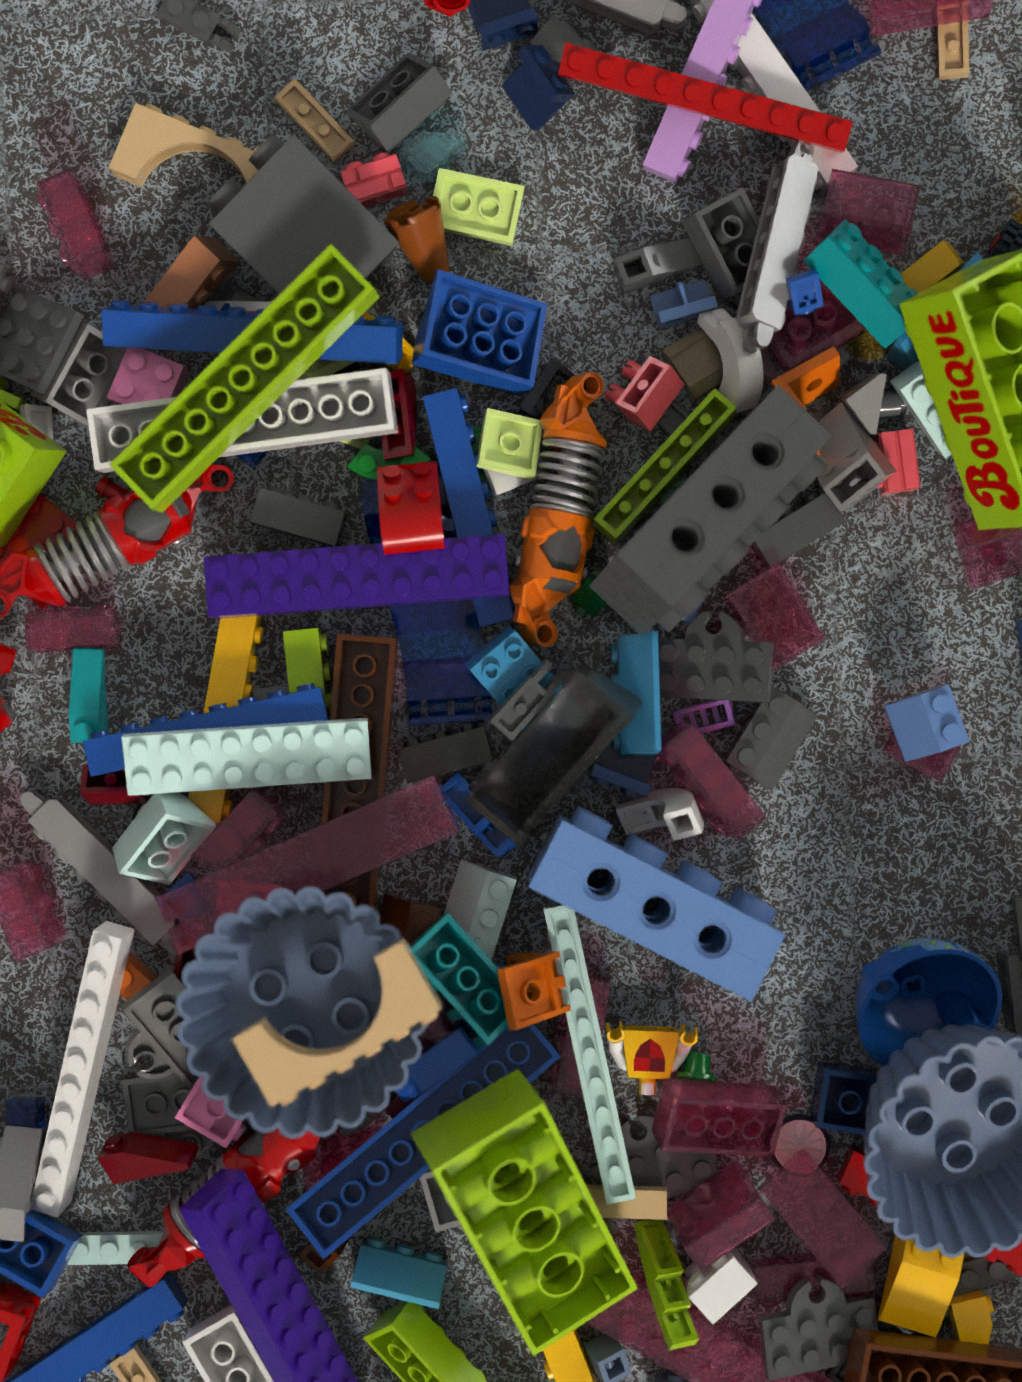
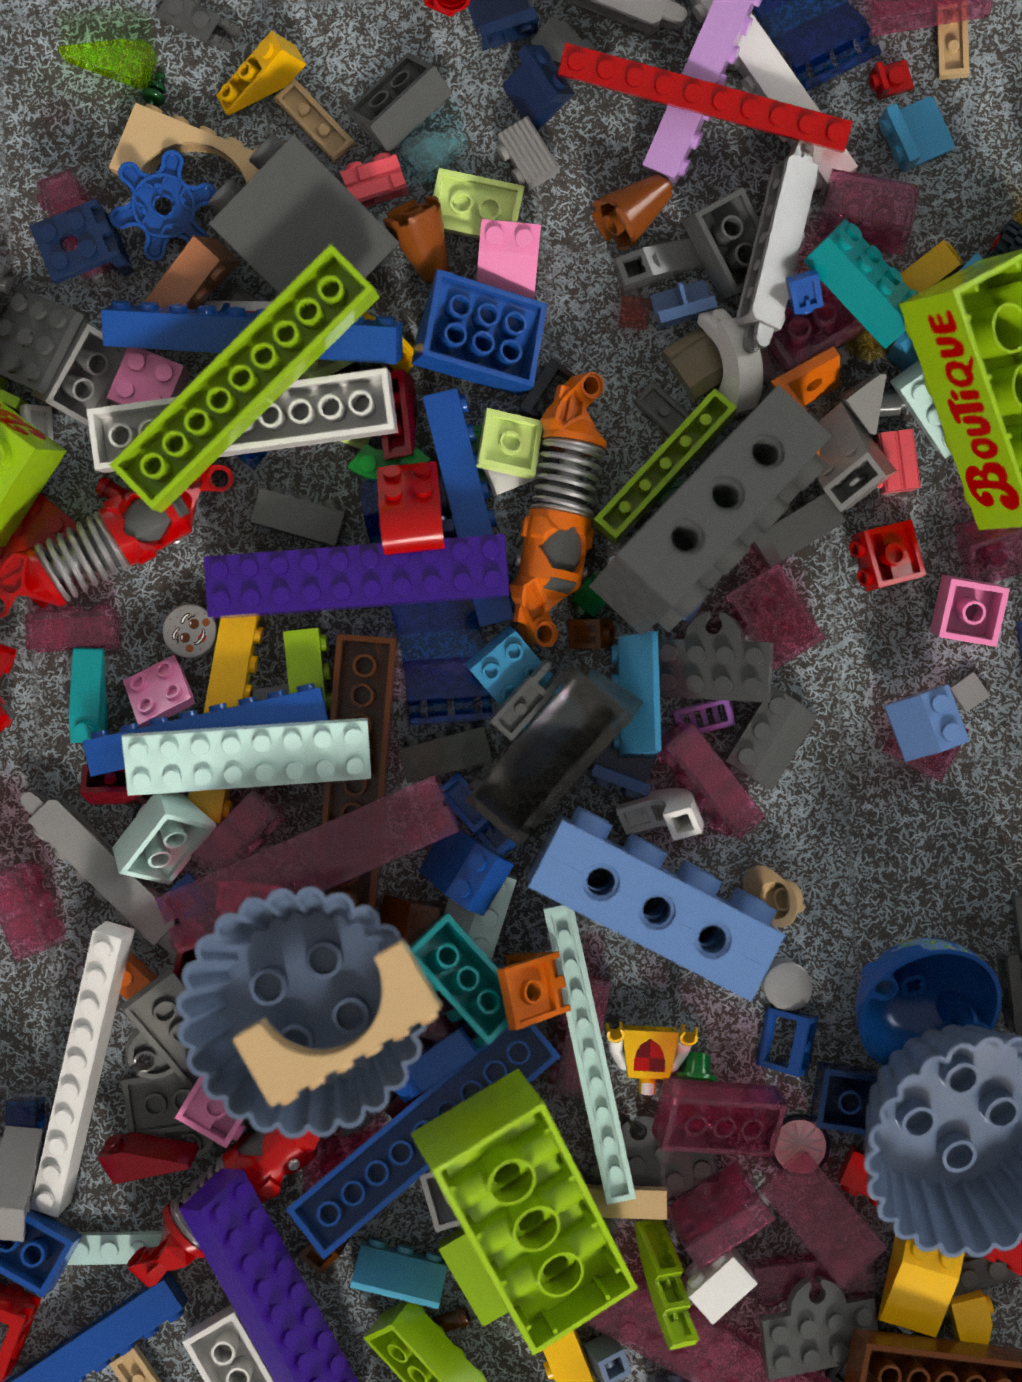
coral brick [605,356,685,432] -> none
none -> dark blue bracket [29,198,135,285]
none -> clear neon green slope [58,38,158,90]
none -> blue plate [109,150,217,261]
none -> bright pink plate [123,654,196,728]
none -> dark green hair [141,71,166,106]
none -> light grey head [162,604,219,659]
none -> yellow slope [216,30,306,116]
none -> blue slope [419,821,515,916]
none -> reddish brown pin [431,1305,471,1333]
none -> lime brick [438,1228,508,1327]
none -> bright pink slope [477,219,541,299]
none -> light grey brick [496,116,558,192]
none -> reddish brown bracket [568,617,616,649]
none -> dark orange cone [592,174,673,252]
none -> clear red tile [618,296,651,330]
none -> tan piece [743,865,806,928]
none -> blue tile [756,1006,819,1077]
none -> light grey piece [760,957,813,1011]
none -> red plate [849,519,927,592]
none -> red bracket [868,59,914,100]
none -> dark azure bracket [878,97,954,173]
none -> bright pink brick [929,574,1010,647]
none -> light grey tile [950,672,991,712]

